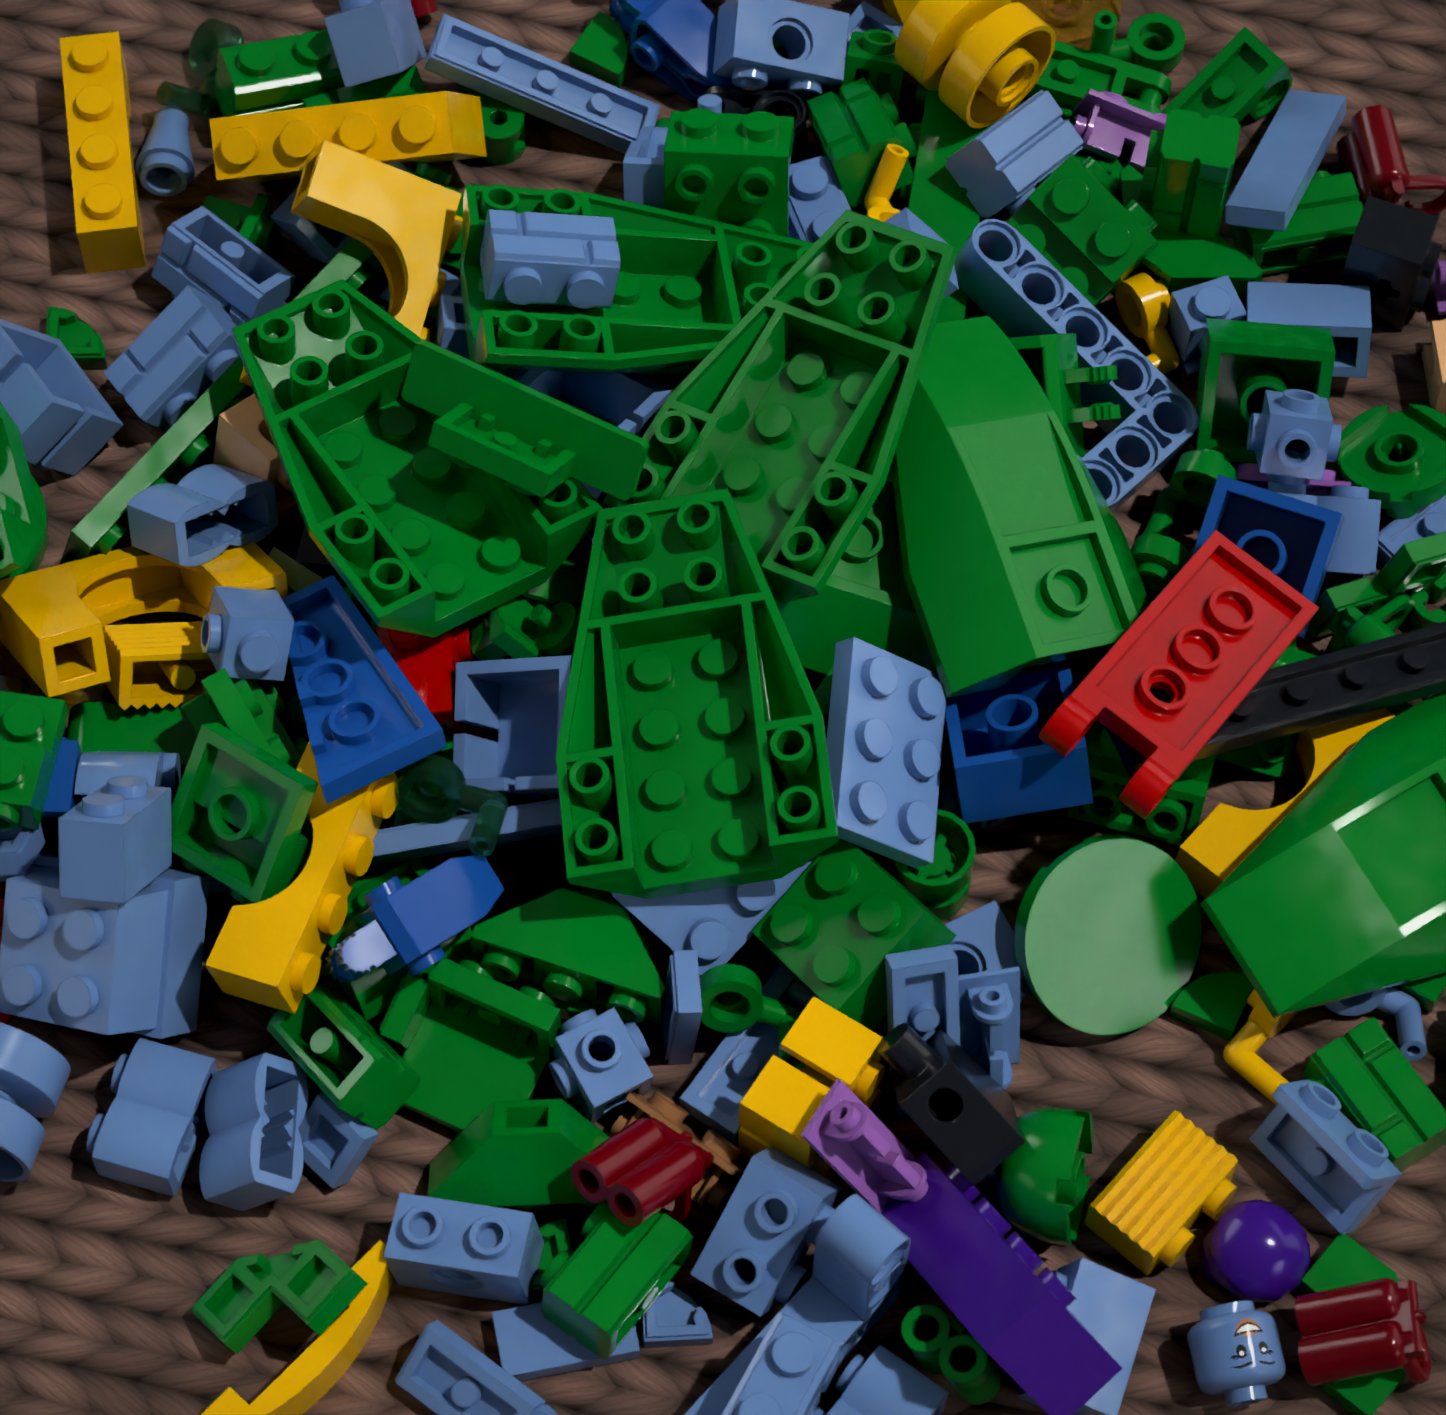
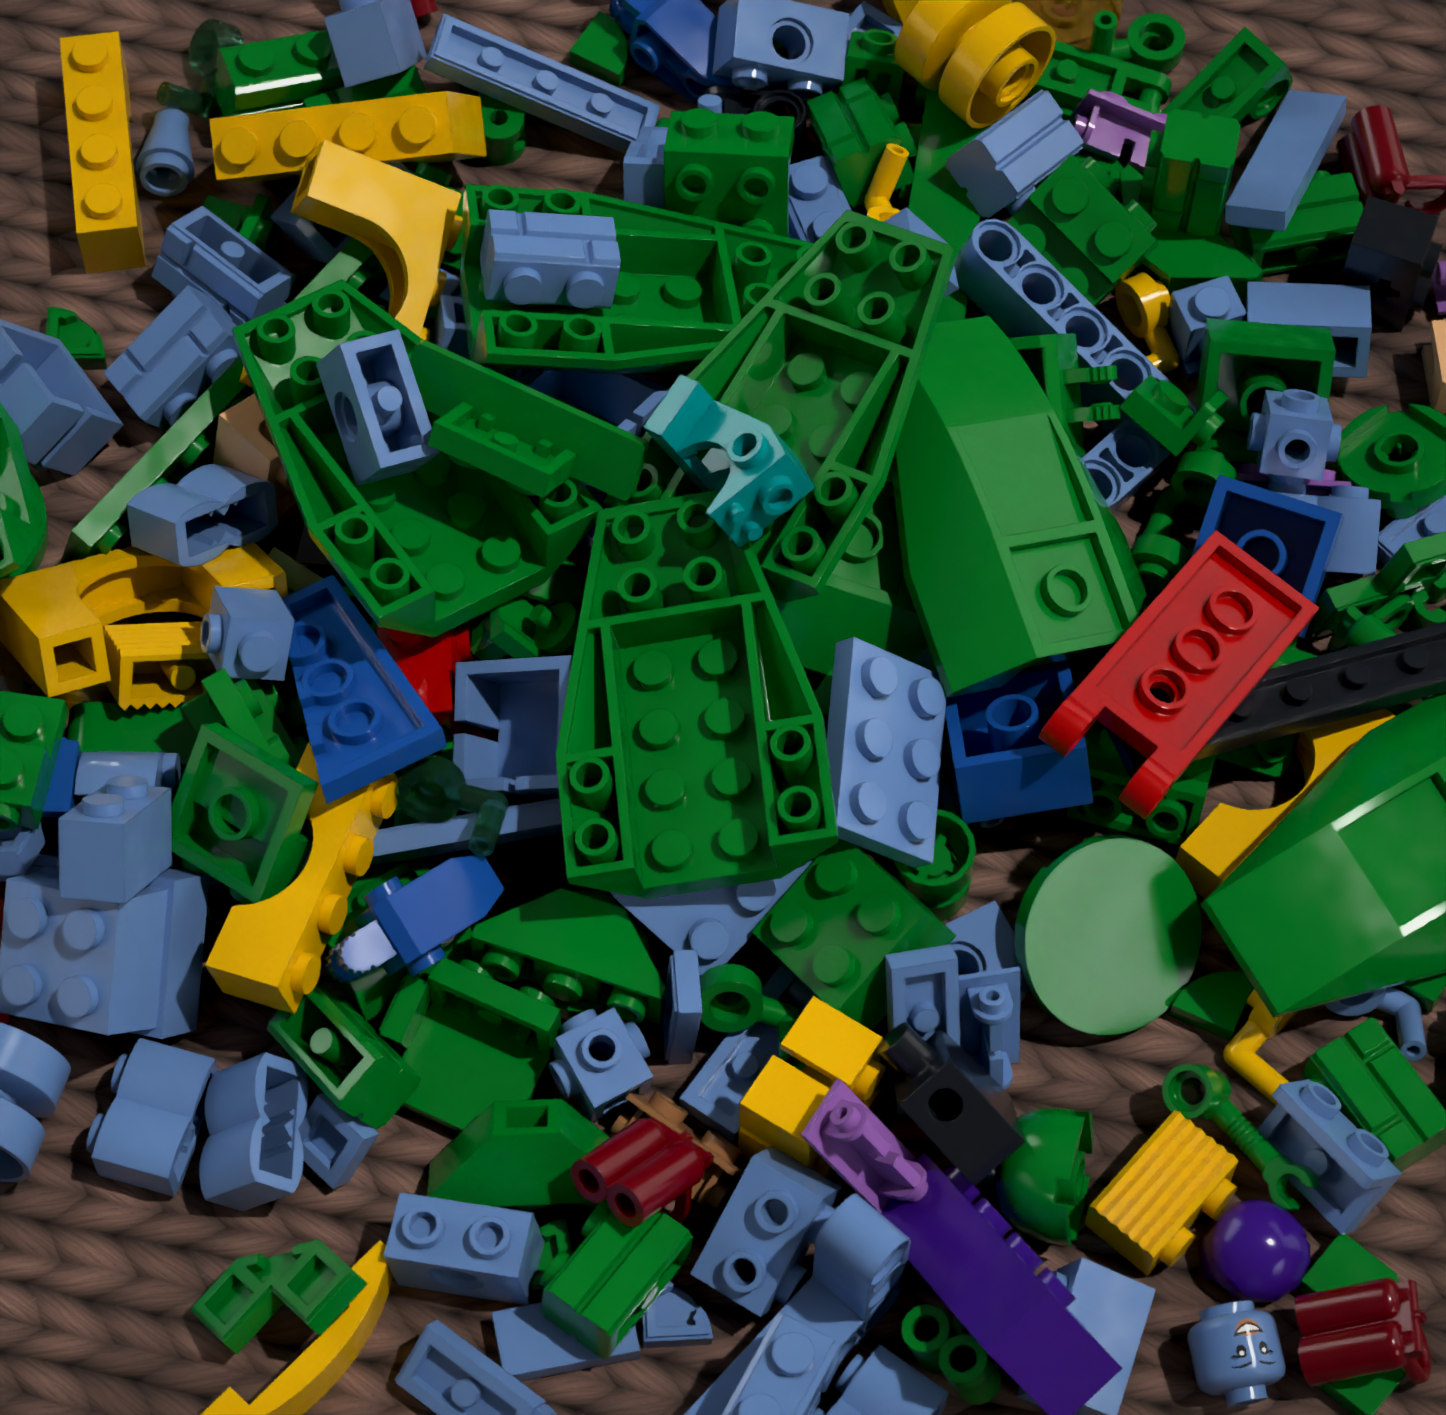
none -> medium blue brick [316,329,440,487]
none -> teal tile [643,374,815,548]
none -> green bracket [1119,375,1229,457]
none -> green brick [1162,1064,1320,1210]

